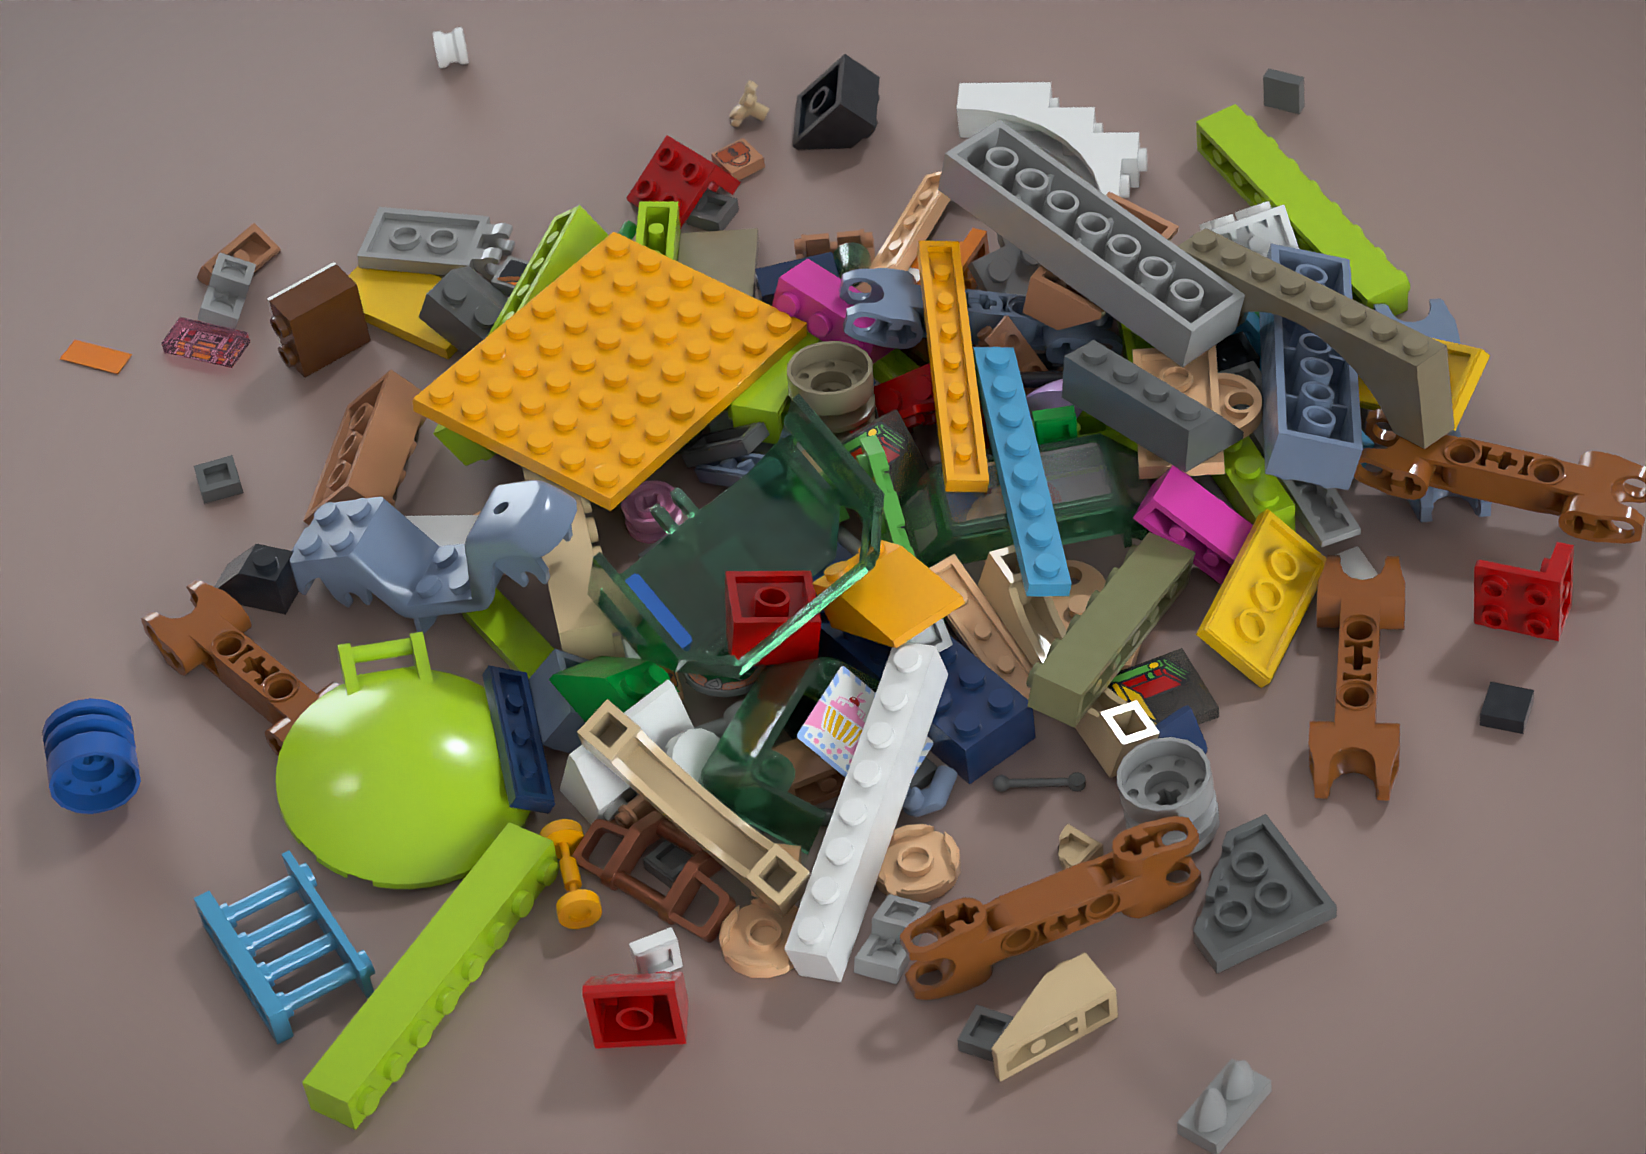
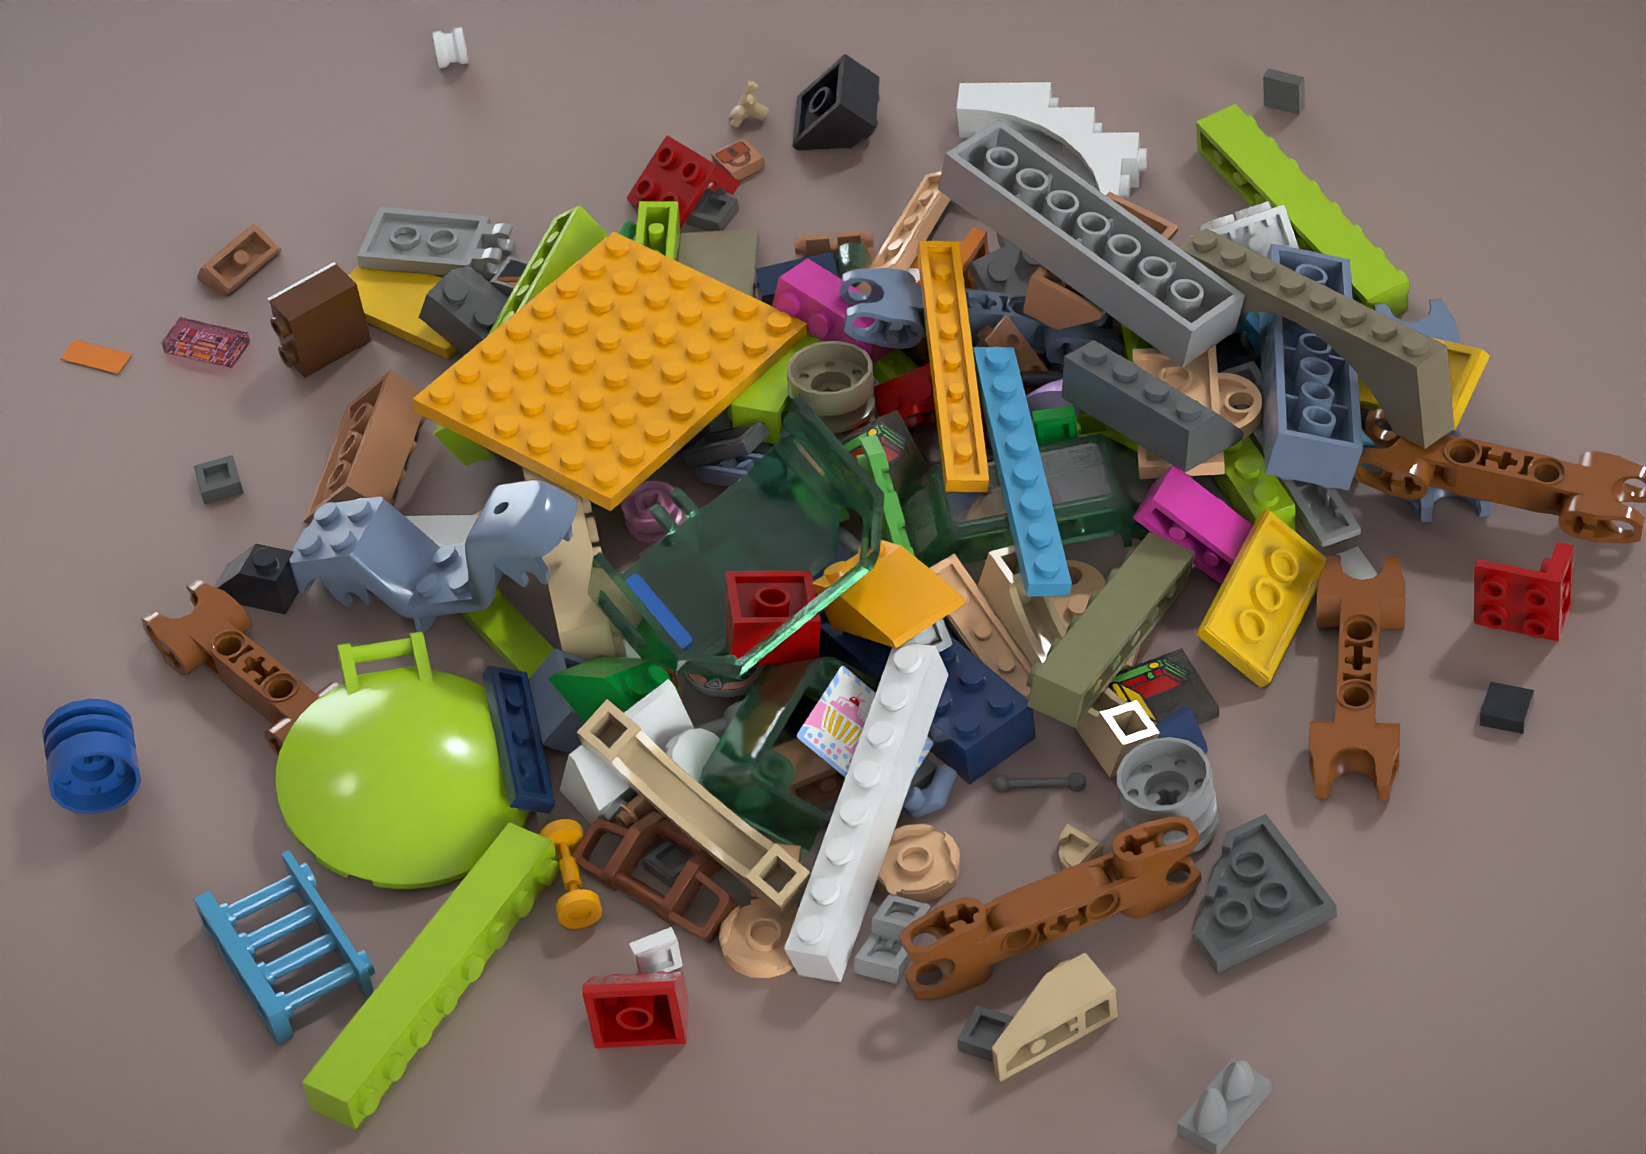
light grey slope [197,252,256,331] -> none

